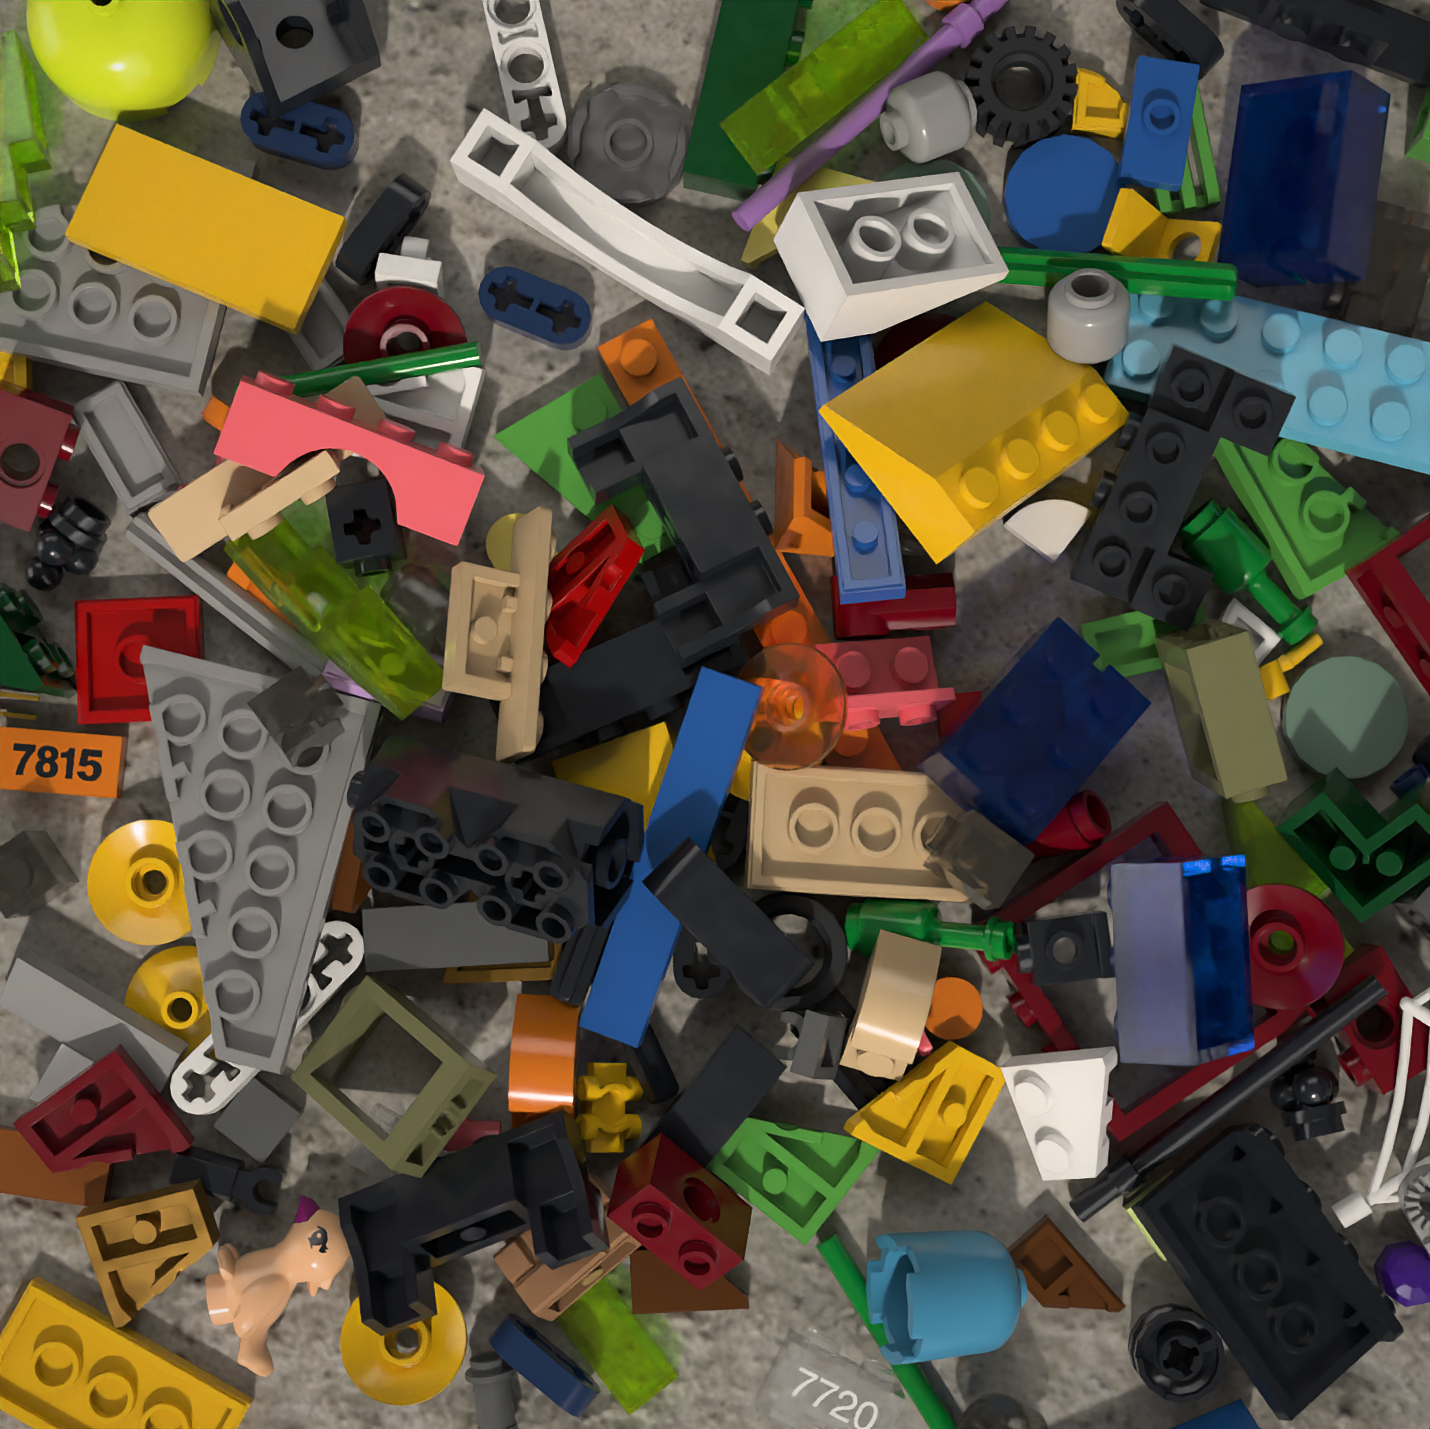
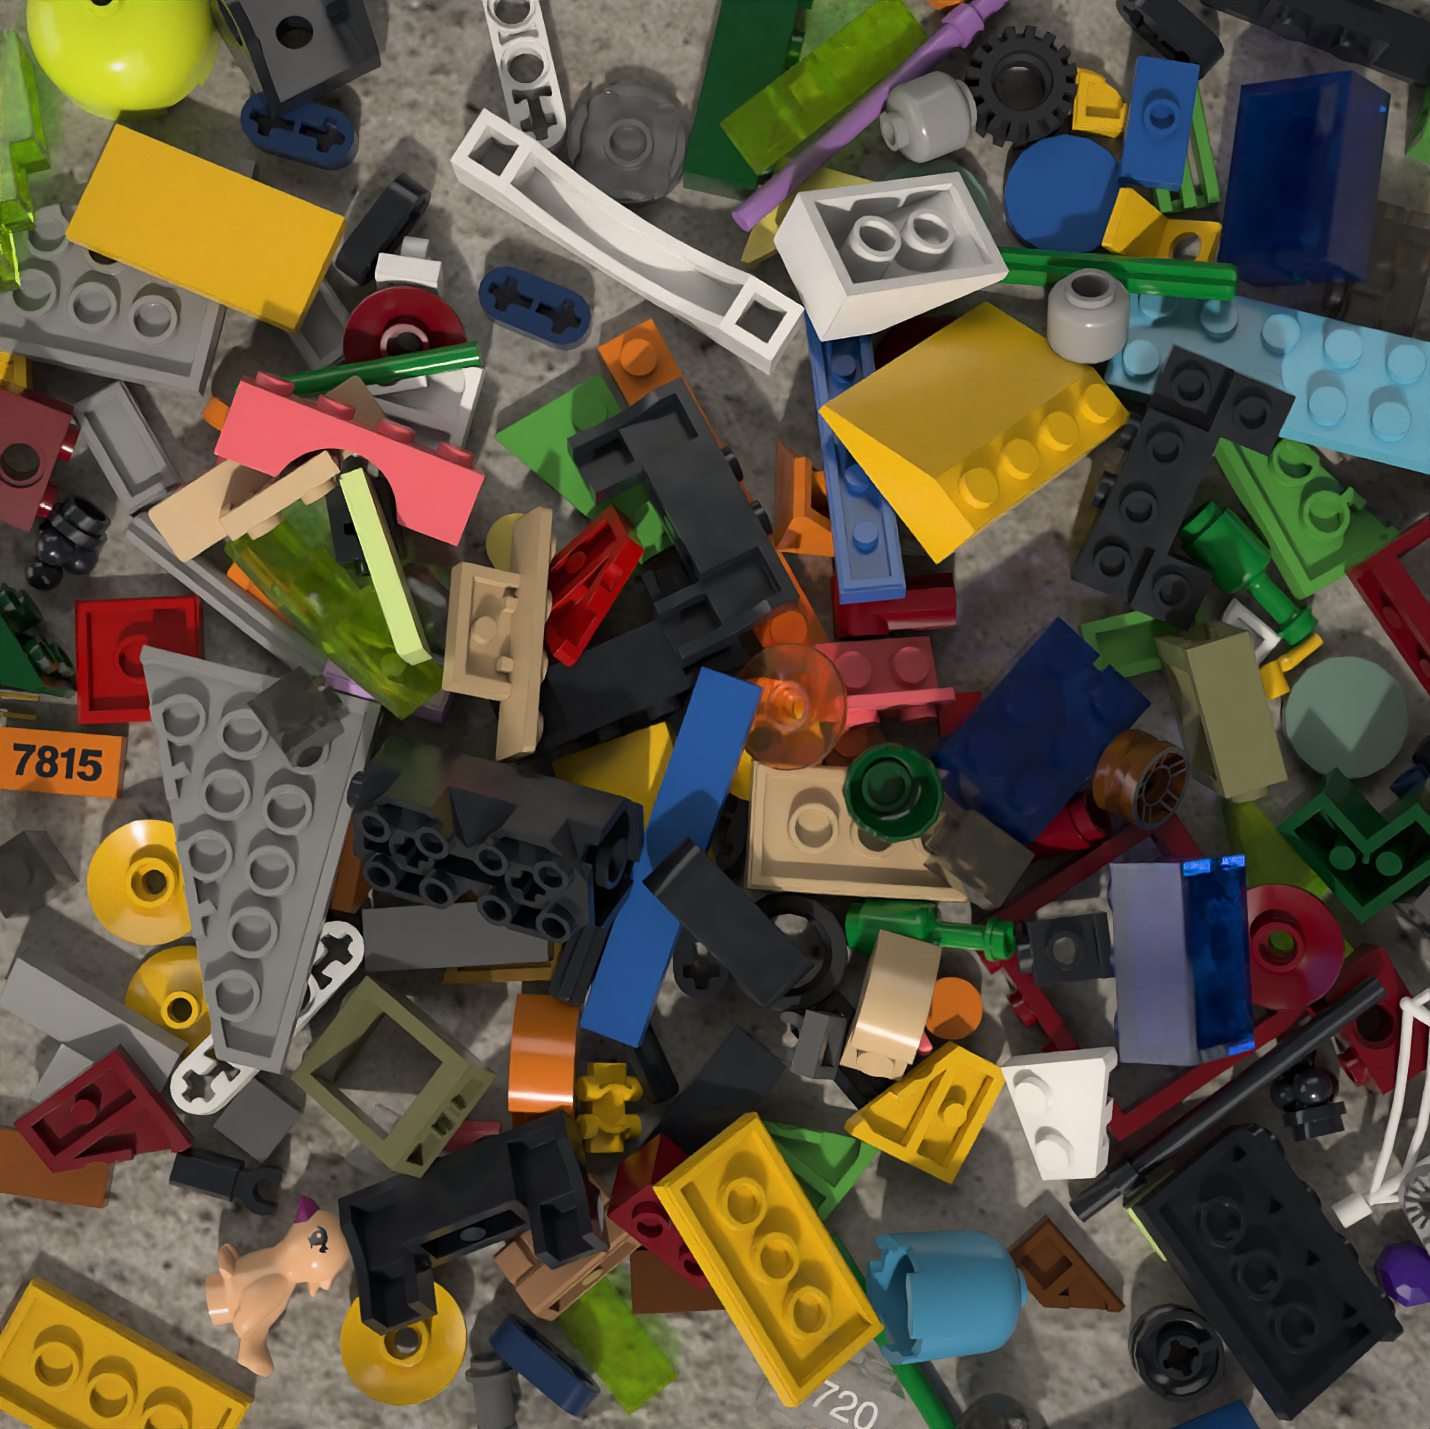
pearl gold wing [75,1179,221,1328] -> none
white tile [1003,499,1093,563] -> none
none -> yellowish green tile [339,468,433,666]
none -> yellow tile [652,1112,885,1408]
none -> dark green hair [841,741,945,843]
none -> reddish brown wheel [1093,728,1190,830]

